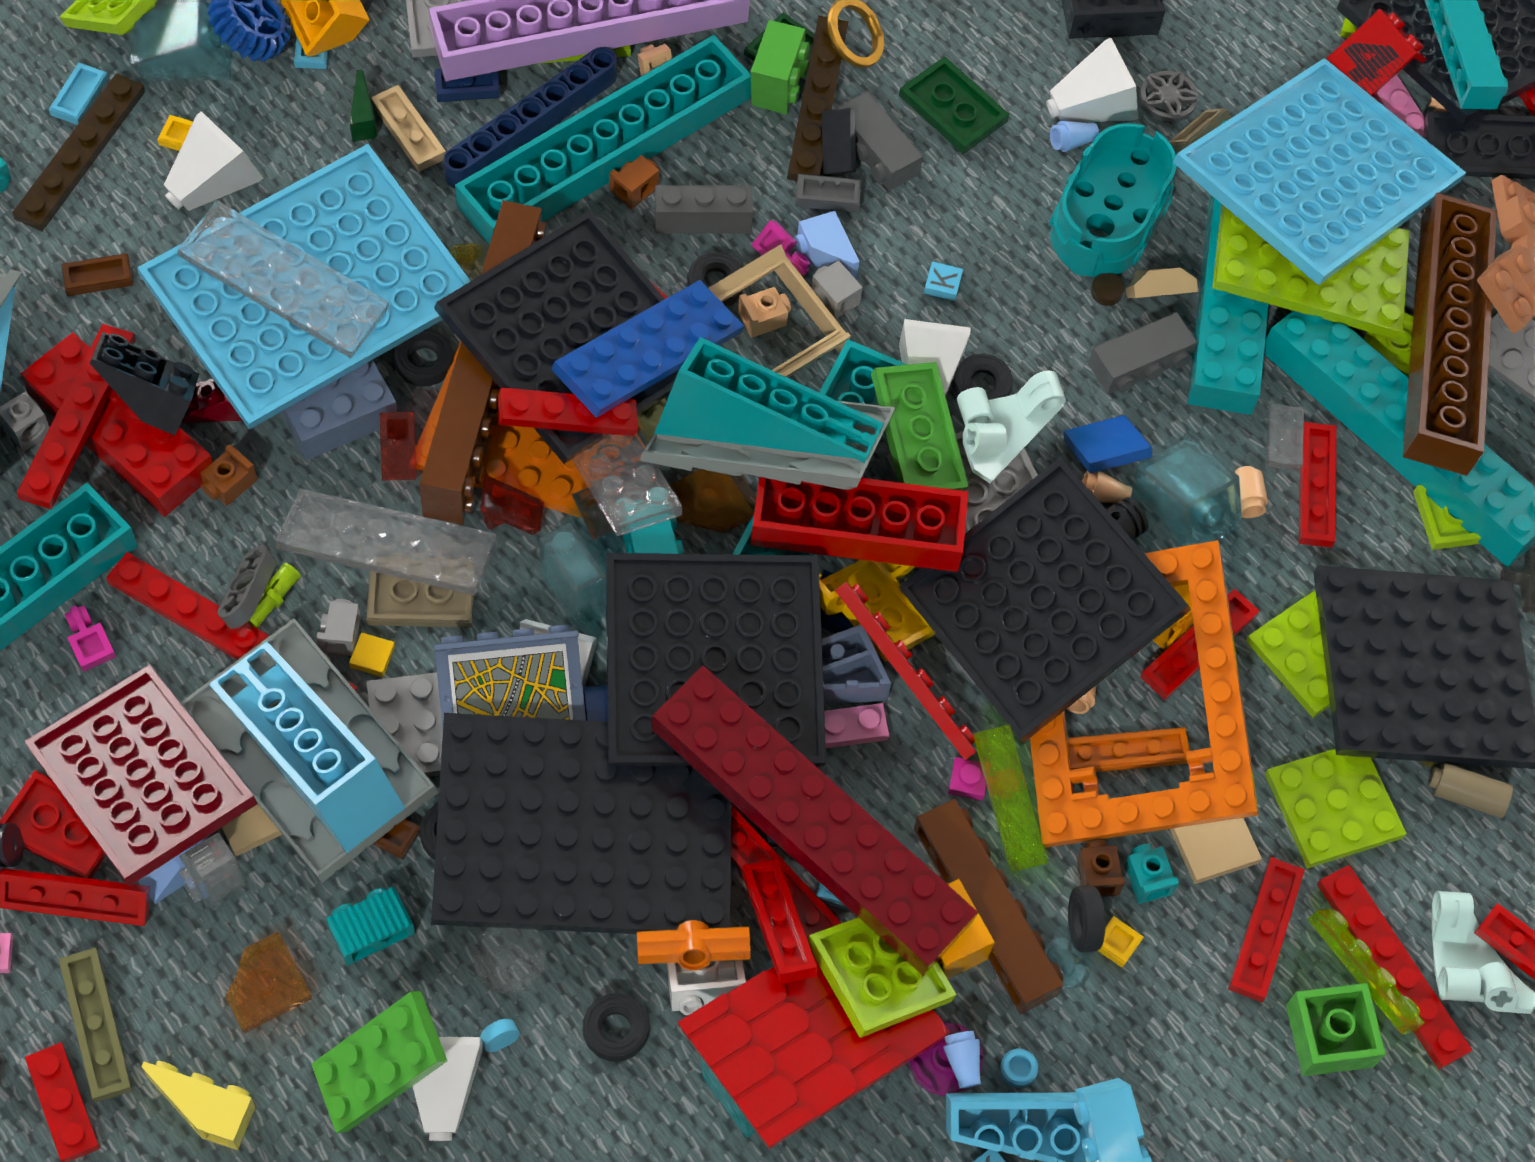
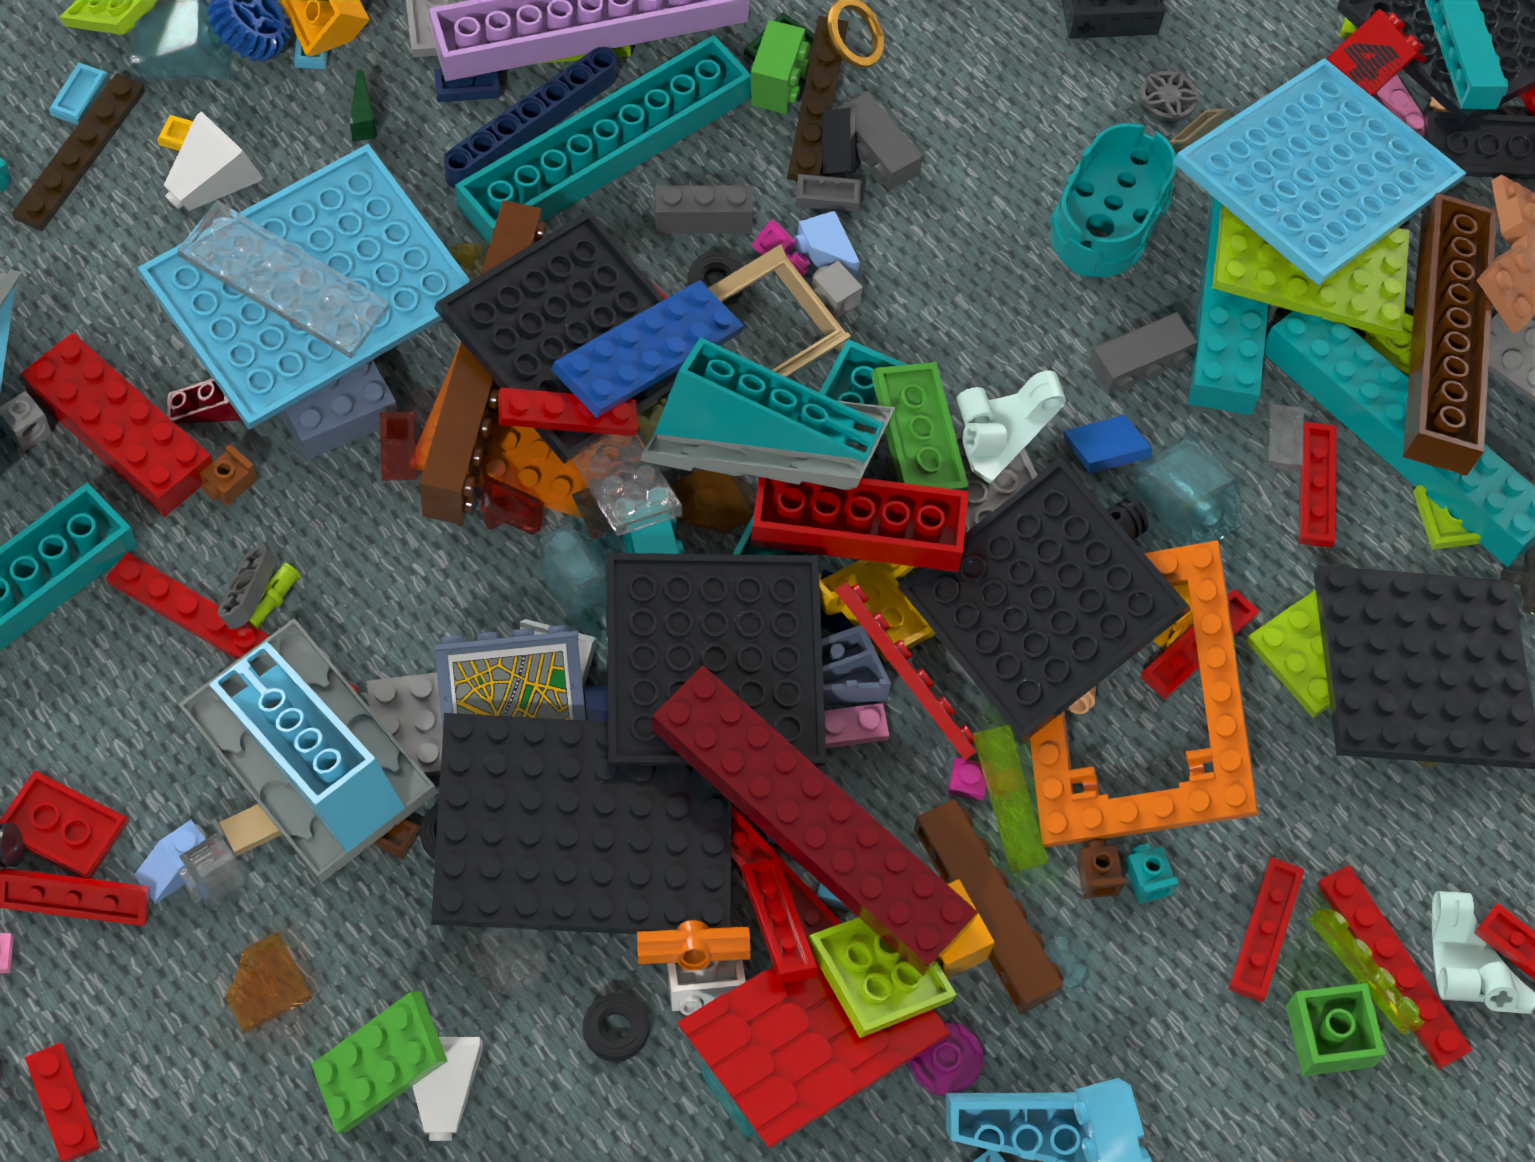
red plate [17,324,136,510] -> none
plate [24,665,258,886] -> none
olive plate [59,948,133,1103] -> none
reddish brown tile [61,253,133,296] -> none
dark pink plate [64,605,116,672] -> none
black slope [90,332,200,435] -> none
light yellow slope [141,1061,256,1150] -> none
clear plate [275,488,497,596] -> none
light grey brick [317,599,361,656] -> none
teal brick [326,887,415,966] -> none
yellow tile [349,632,395,677] -> none
dark tan tile [366,558,476,628] -> none
tan plate [371,85,446,172] -> none
black tyre [394,329,454,387] -> none
medium azure tile [480,1019,520,1052] -> none
dark orange brick [609,155,659,210] -> none
light nougat tile [637,44,672,76] -> none
light nougat brick [738,287,791,338] -> none
dark green plate [899,56,1009,154] -> none
white slope [899,319,971,397] -> none
medium azure tile [924,261,963,301] -> none
light blue cone [943,1031,981,1089] -> none
black tyre [953,353,1013,400] -> none
medium azure tile [1000,1048,1038,1088] -> none
white slope [1046,38,1138,122] -> none
light blue cone [1050,121,1099,152] -> none
orange tile [1068,727,1190,772] -> none
black tyre [1068,886,1105,952] -> none
light nougat cone [1082,471,1132,504] -> none
dark brown tile [1091,273,1124,306] -> none
yellow tile [1098,916,1144,968] -> none
tan slope [1126,268,1198,298] -> none
tan tile [1170,818,1262,885] -> none
light nougat brick [1229,466,1268,518] -> none
lime plate [1265,749,1407,869] -> none
dark tan brick [1428,762,1513,819] -> none

